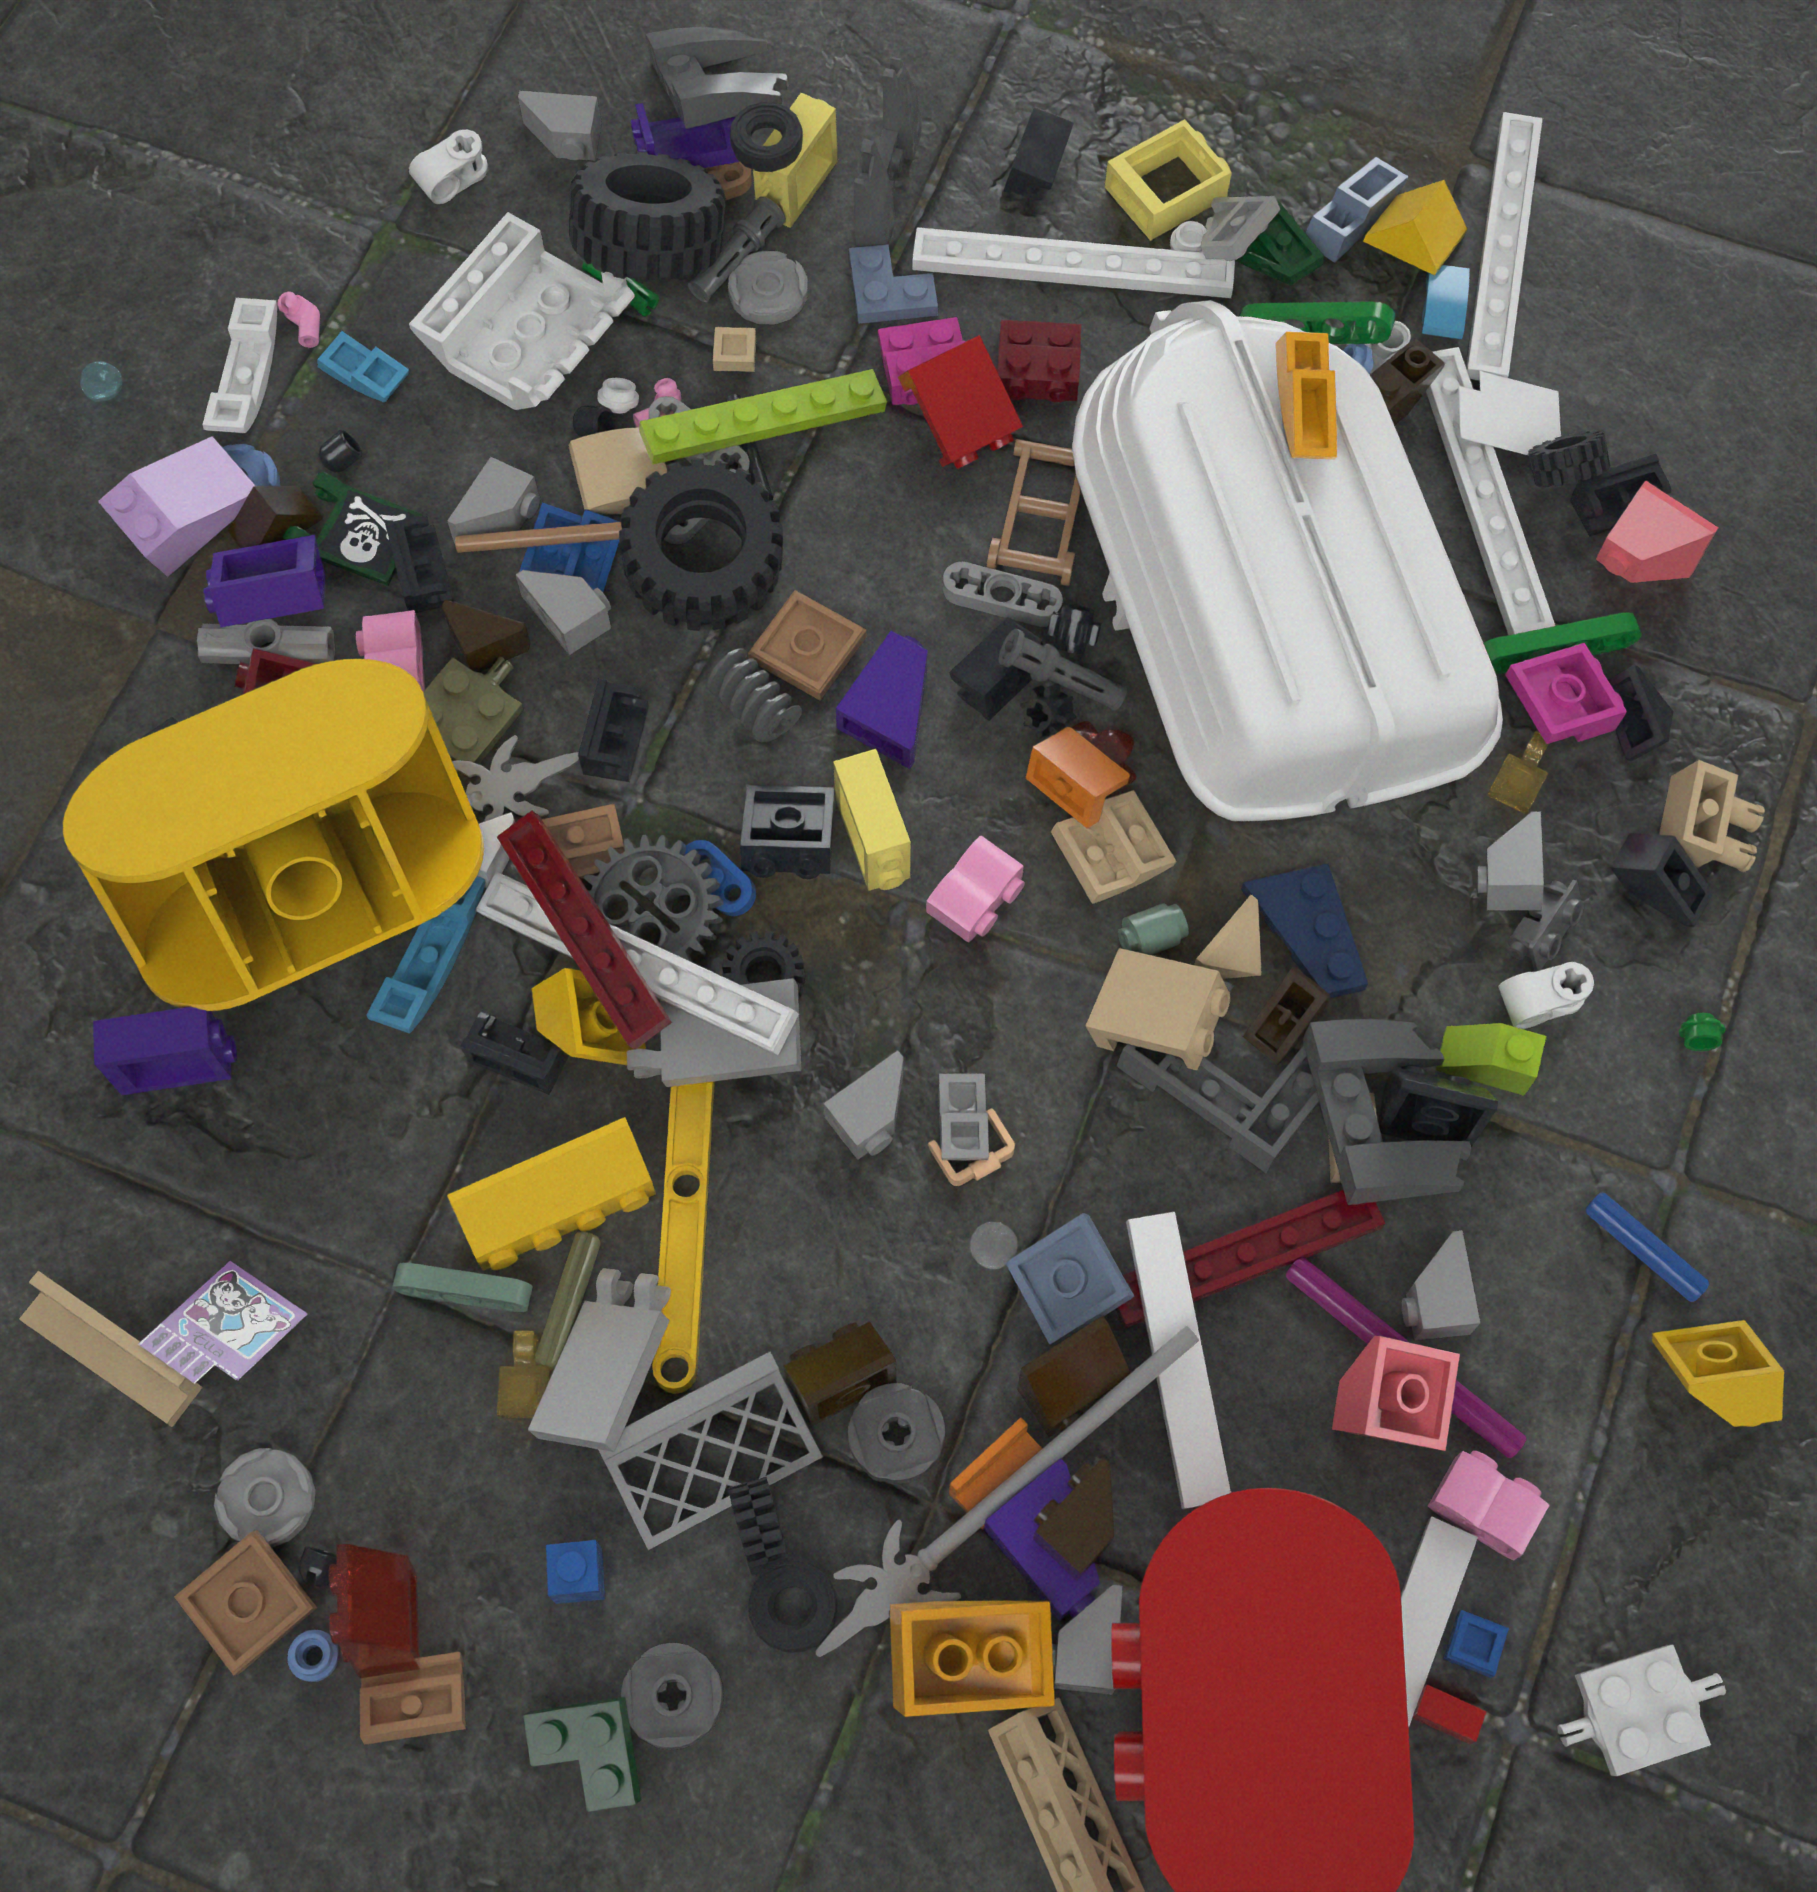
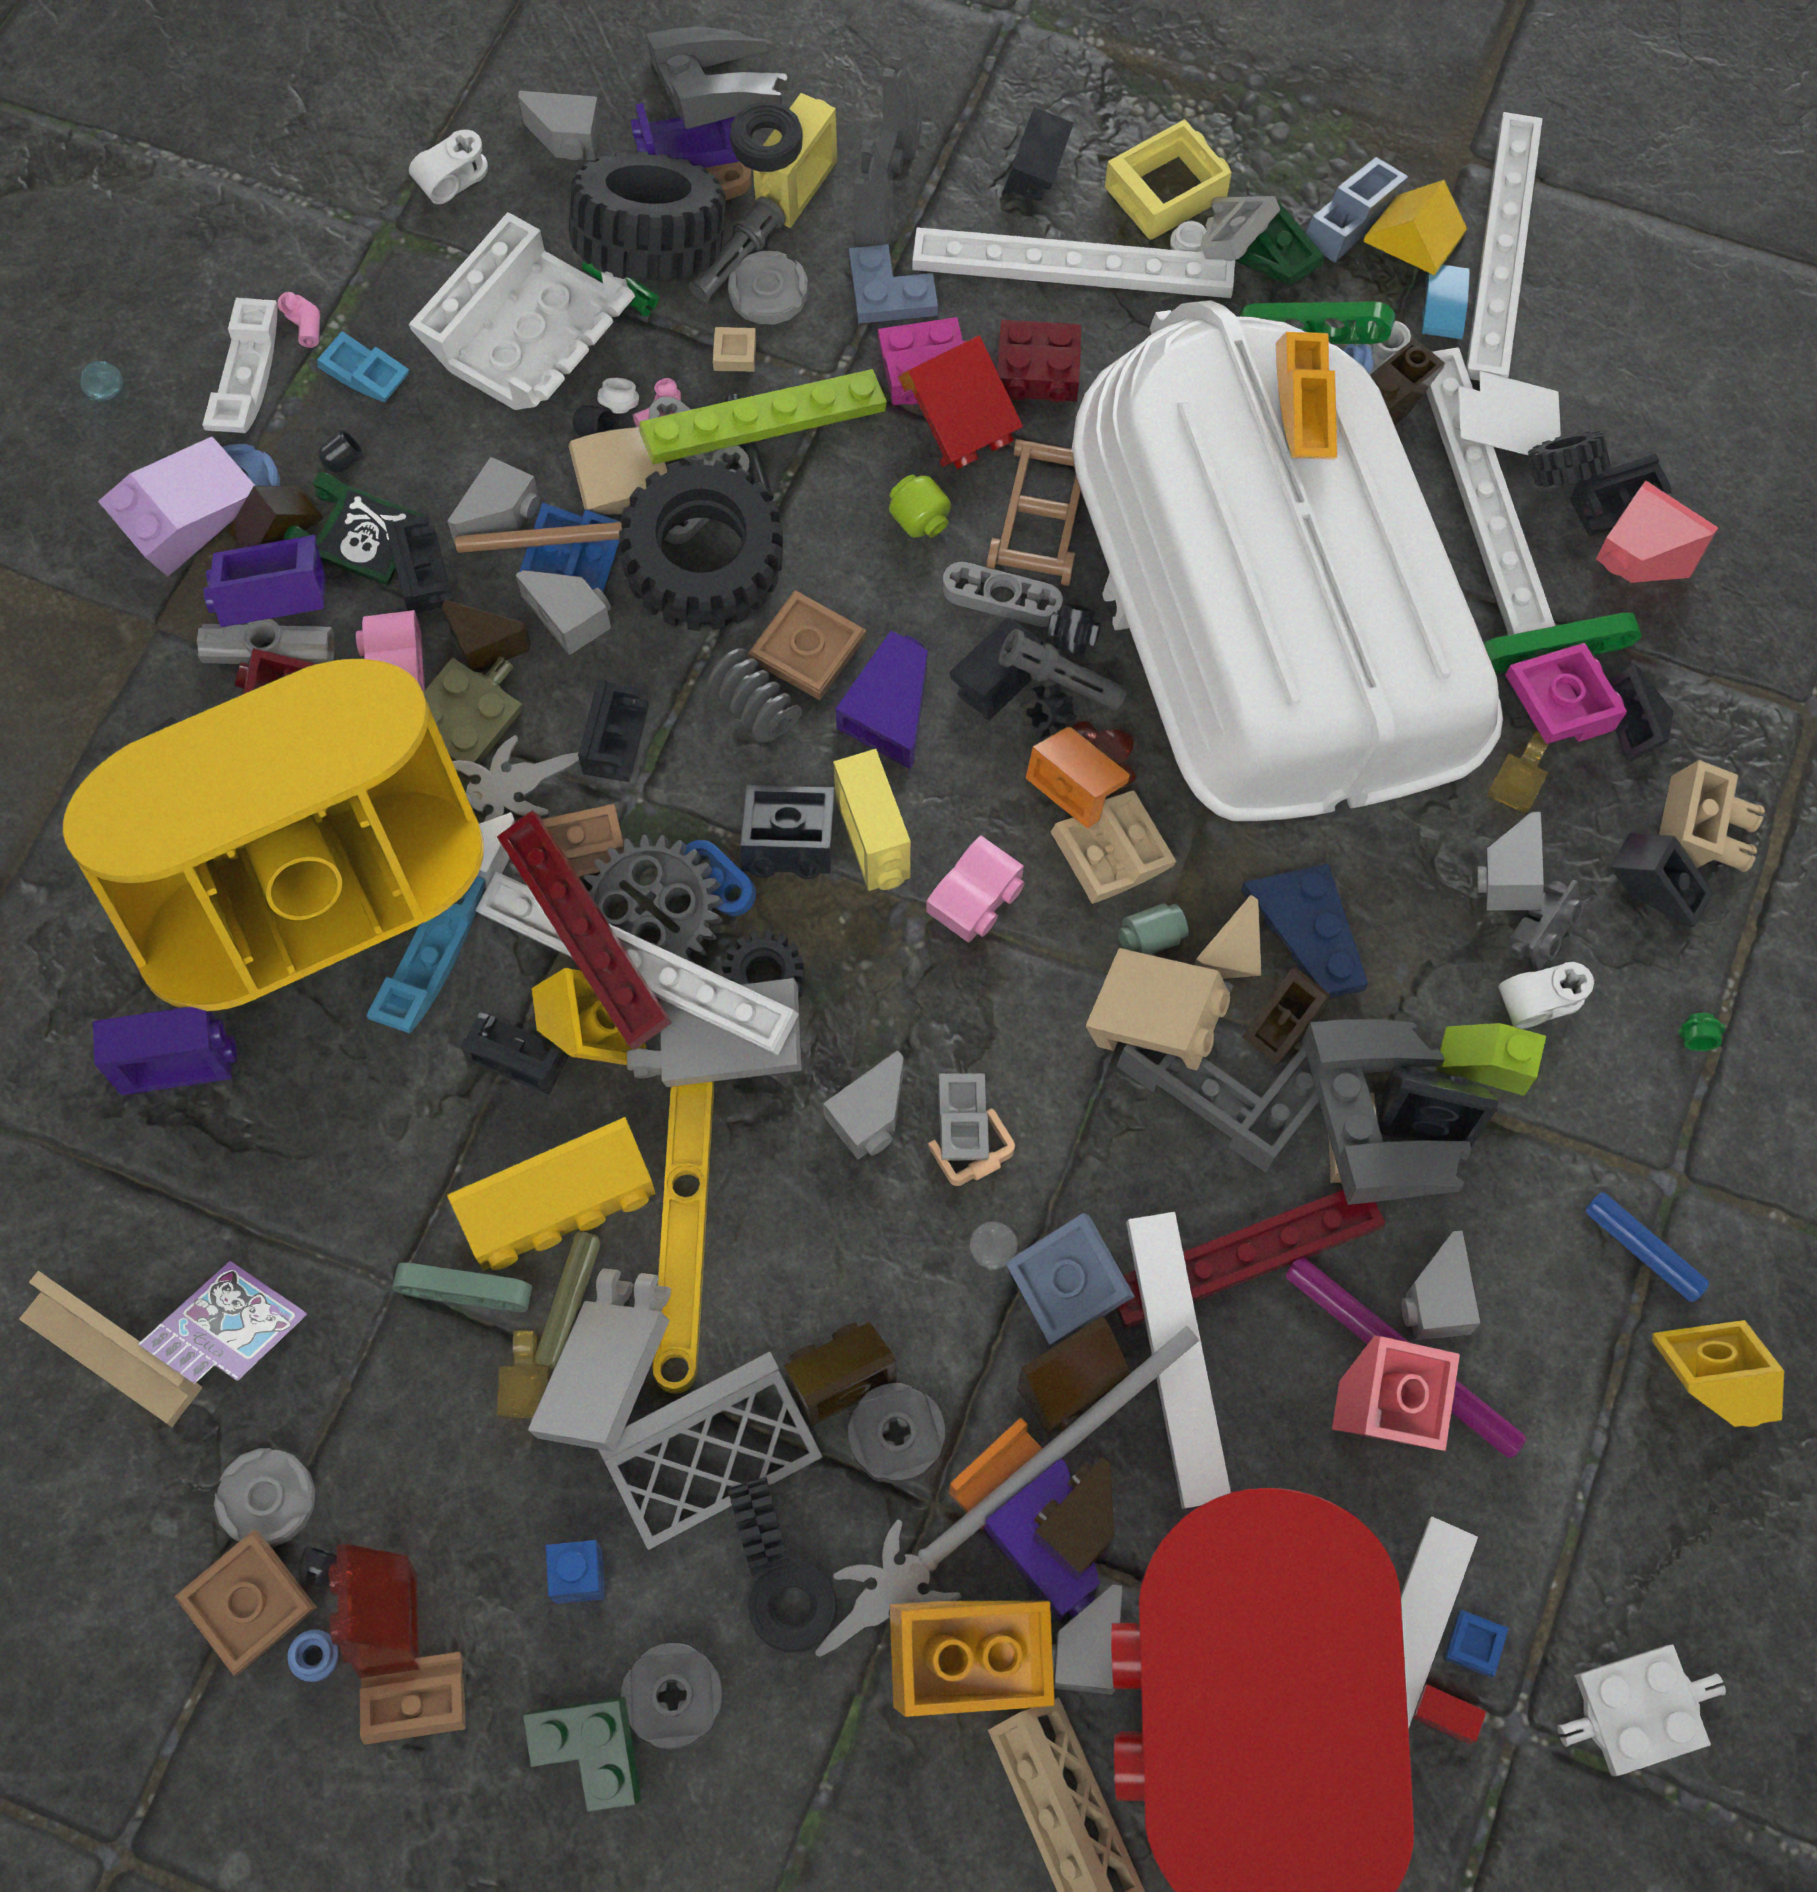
bright pink brick [1428,1451,1549,1560] -> none
none -> lime head [889,474,951,538]

